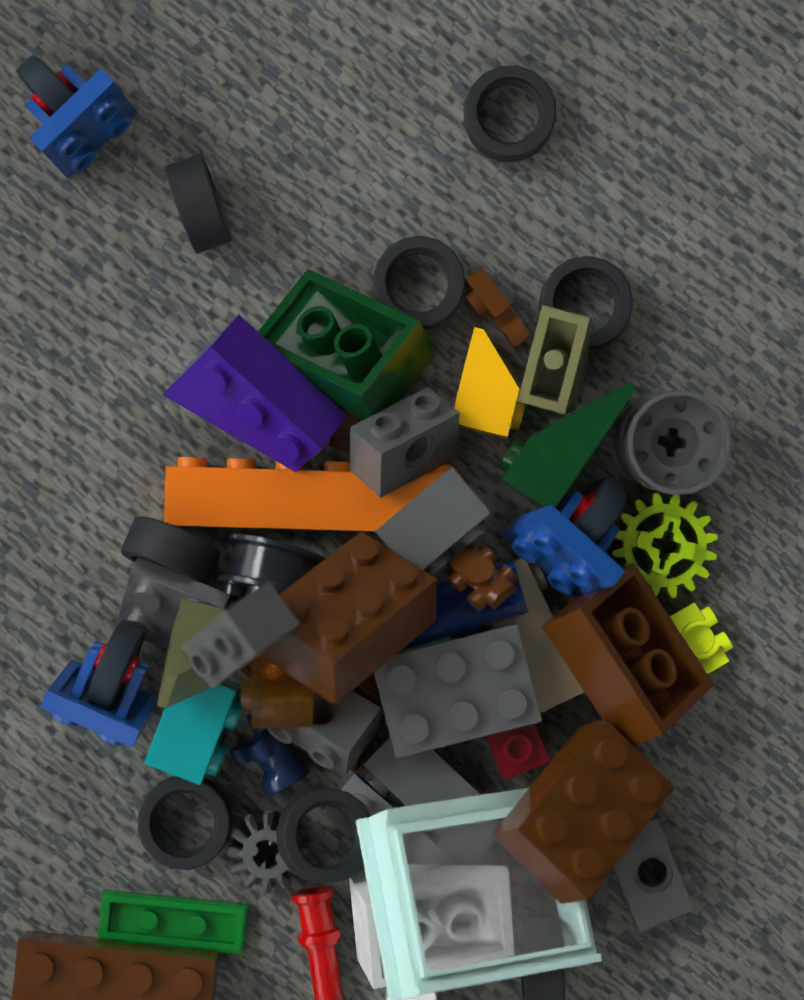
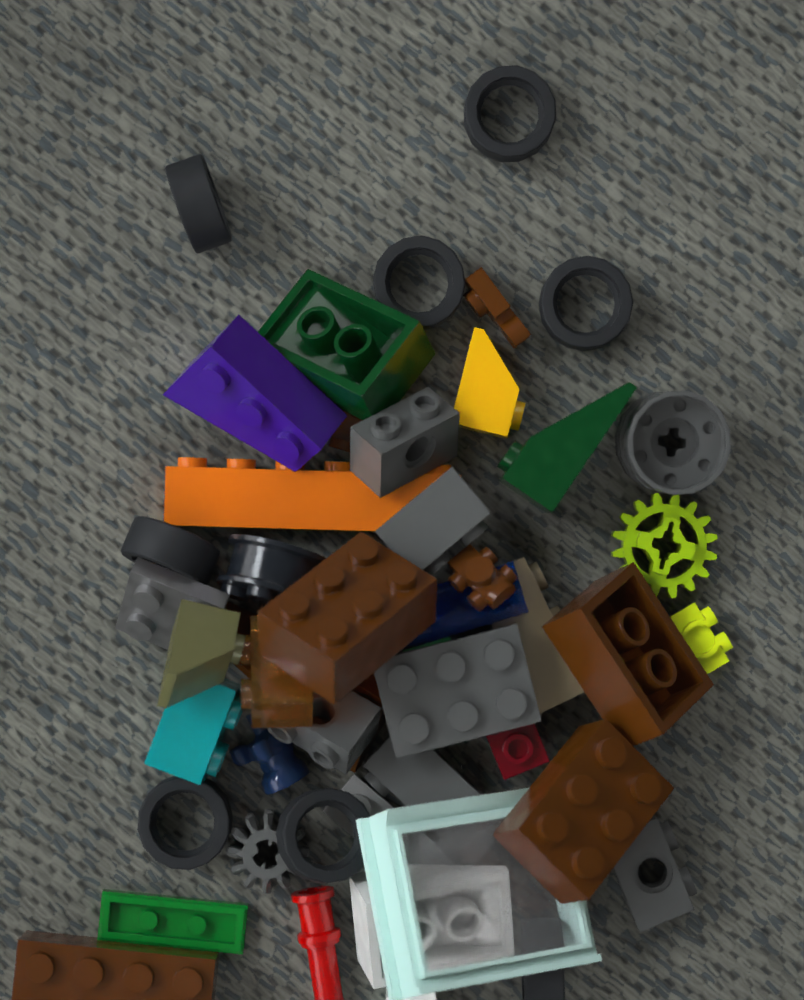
blue plate [16,55,137,179] -> none
blue plate [40,619,158,748] -> none
dark grey brick [182,582,300,689] -> none
blue plate [502,478,627,597] -> none
olive slope [518,305,592,414] -> none

